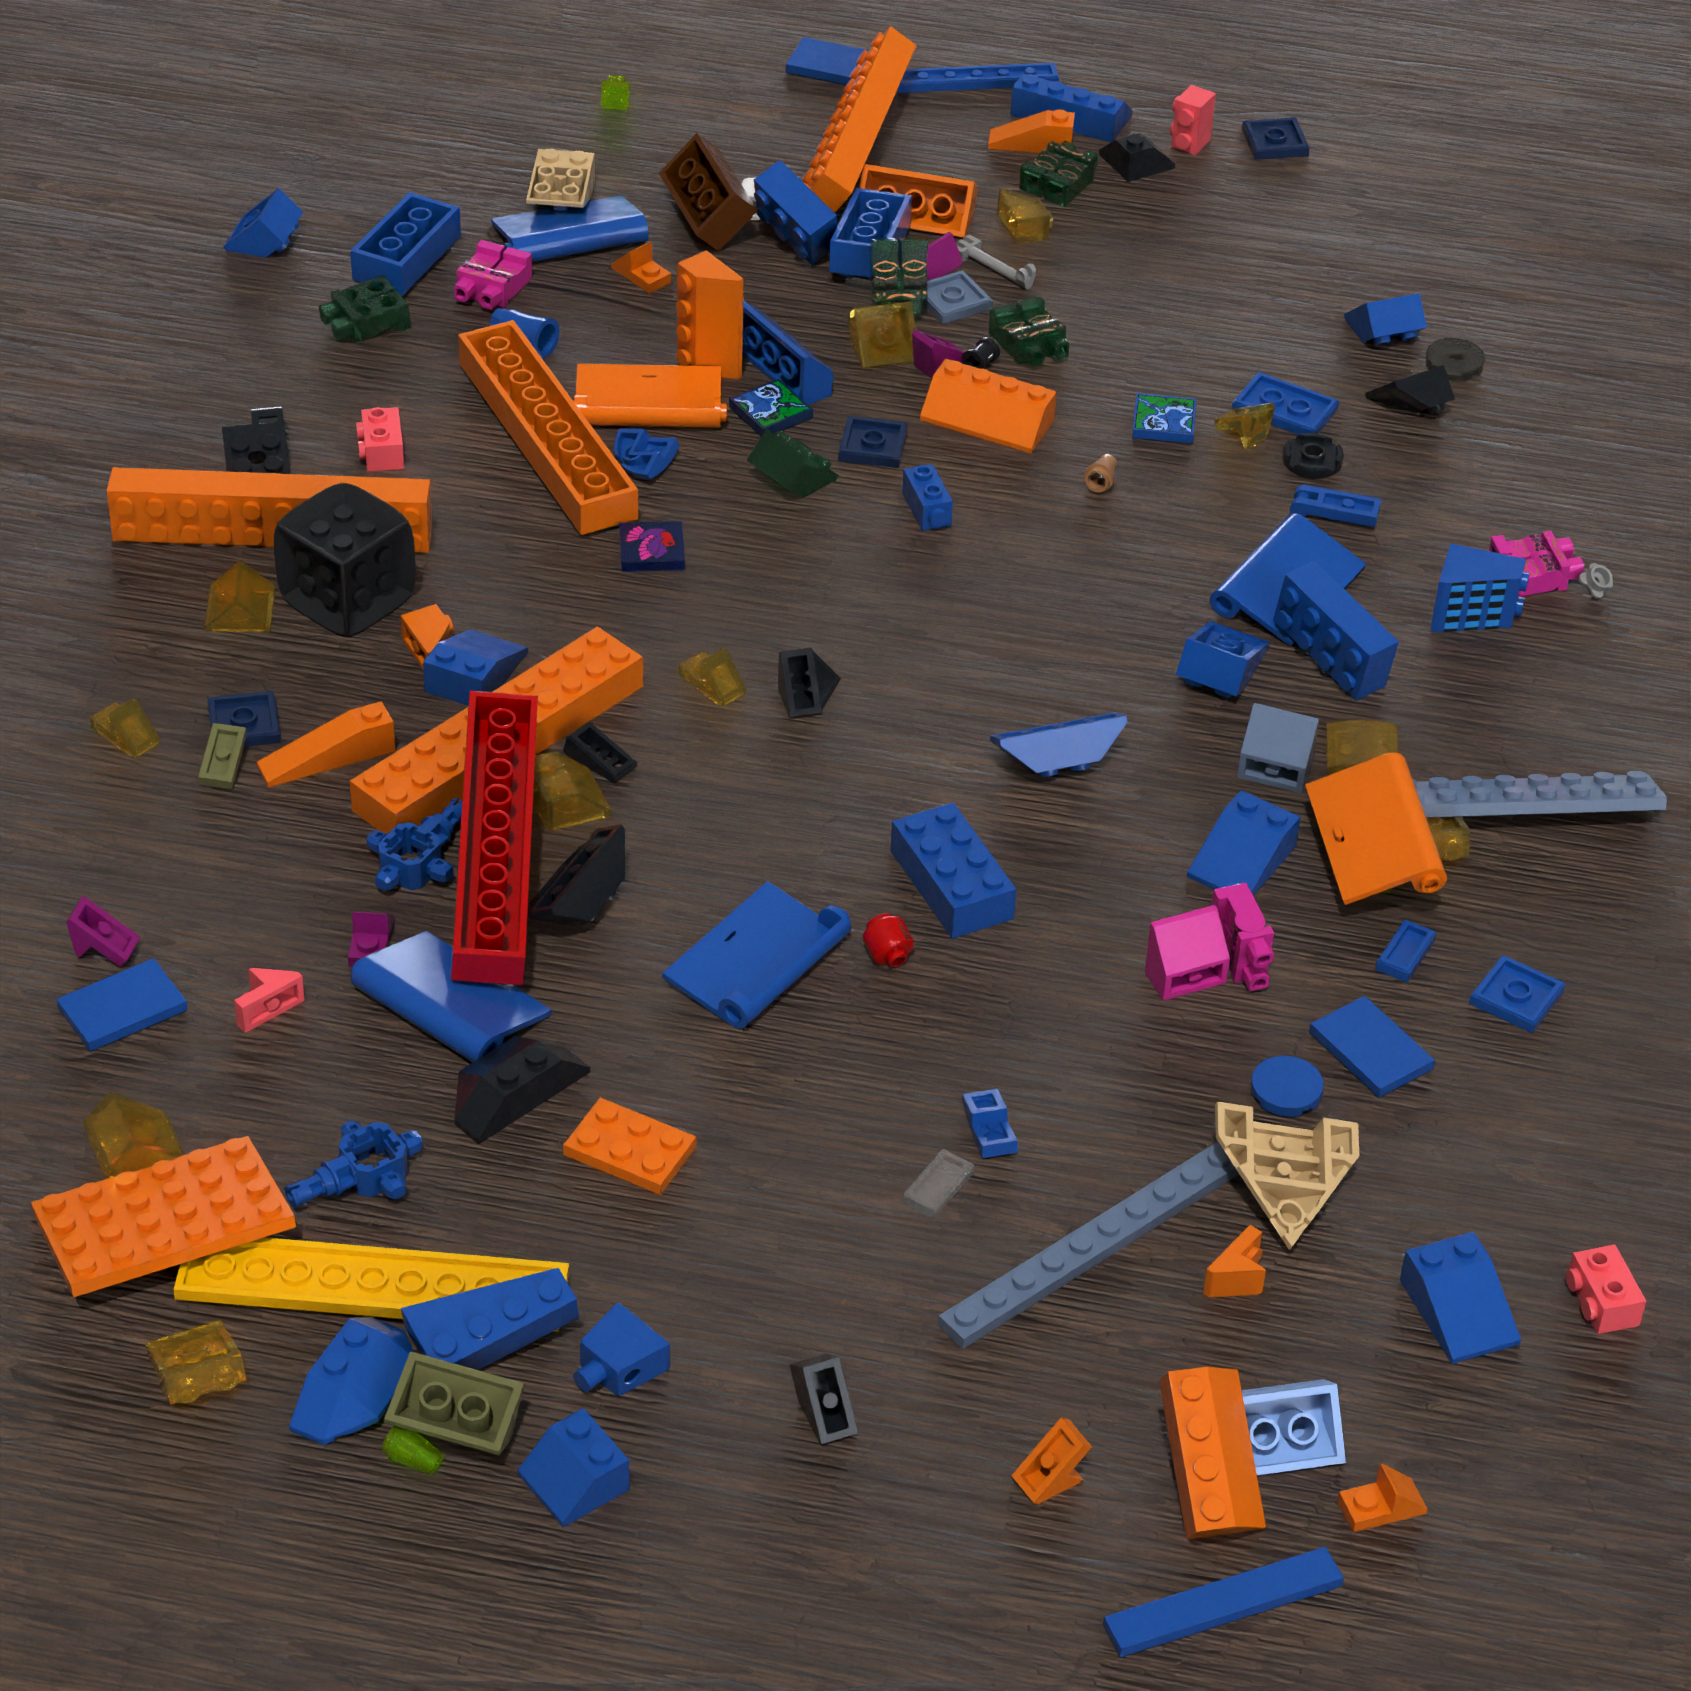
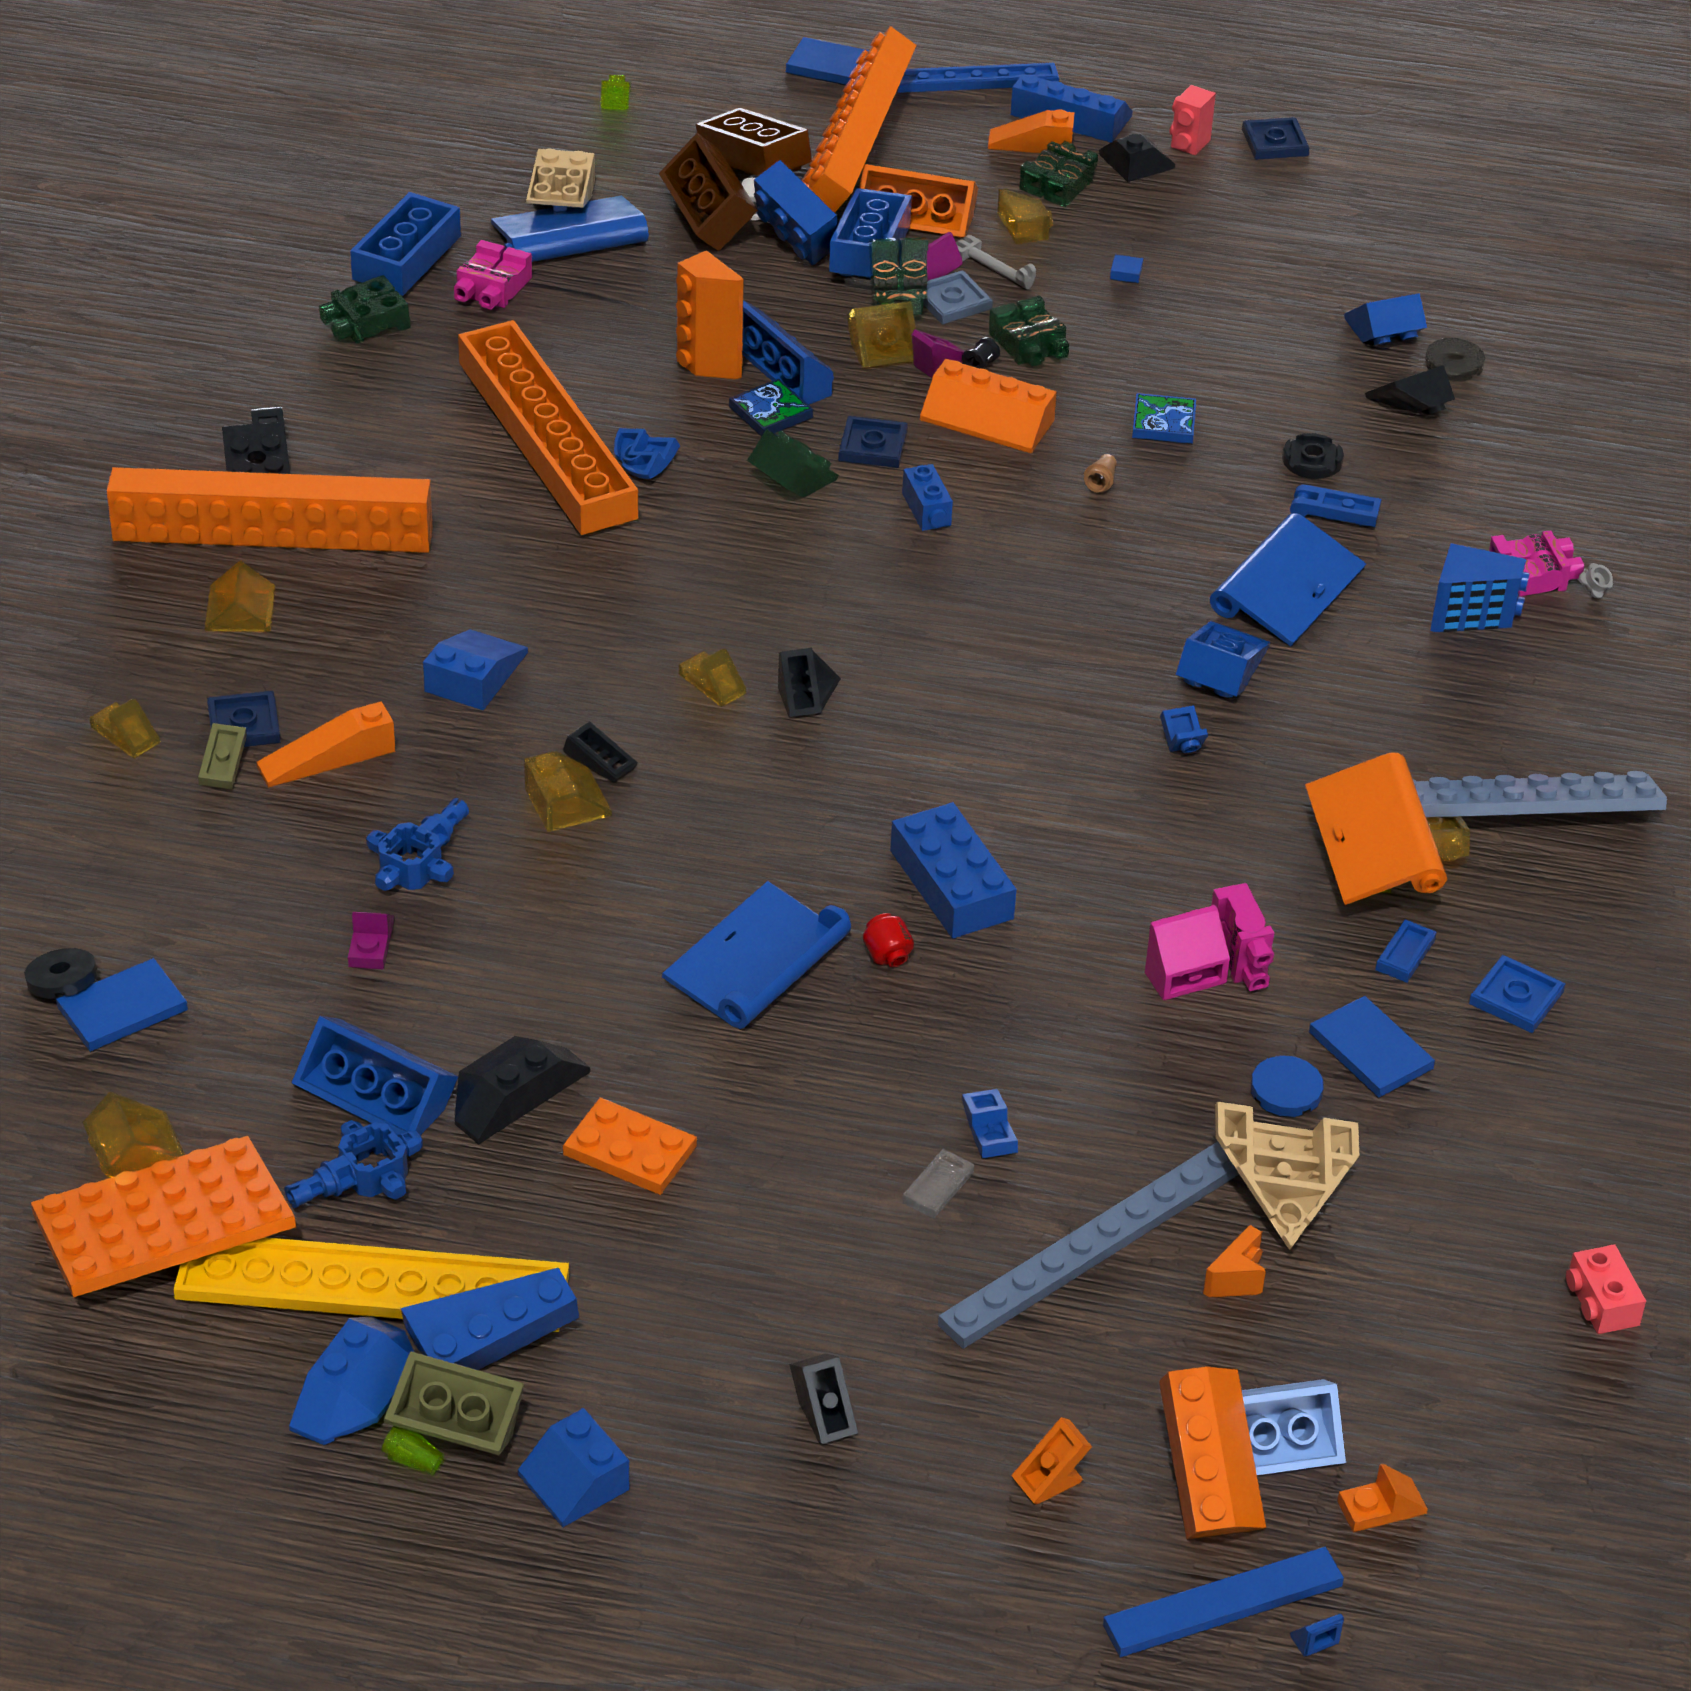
magenta slope [66,895,140,967] -> none
clear yellow plate [145,1320,247,1405] -> none
blue slope [223,188,303,257] -> none
coral slope [234,968,305,1033] -> none
black piece [274,483,416,636] -> none
orange brick [350,626,643,834] -> none
blue door [351,931,552,1063] -> none
coral brick [356,407,404,472] -> none
orange slope [401,604,454,669] -> none
red brick [451,691,538,985] -> none
blue plant [489,308,560,359] -> none
black wedge [527,824,625,925] -> none
blue torso [573,1302,670,1395] -> none
orange door [574,364,727,428] -> none
orange slope [611,241,671,294] -> none
clear blue tile [619,521,685,571] -> none
wedge [990,712,1127,777] -> none
blue slope [1187,790,1300,896] -> none
clear yellow slope [1214,402,1275,449] -> none
blue tile [1231,372,1339,435] -> none
sand blue slope [1237,703,1319,794] -> none
blue brick [1273,560,1399,701] -> none
clear yellow slope [1327,720,1399,775] -> none
blue slope [1400,1231,1521,1364] -> none
none -> black tile [24,948,97,999]
none -> blue slope [292,1016,458,1136]
none -> reddish brown brick [696,108,812,176]
none -> blue tile [1110,254,1143,283]
none -> blue bracket [1160,706,1208,753]
none -> blue slope [1290,1613,1344,1656]

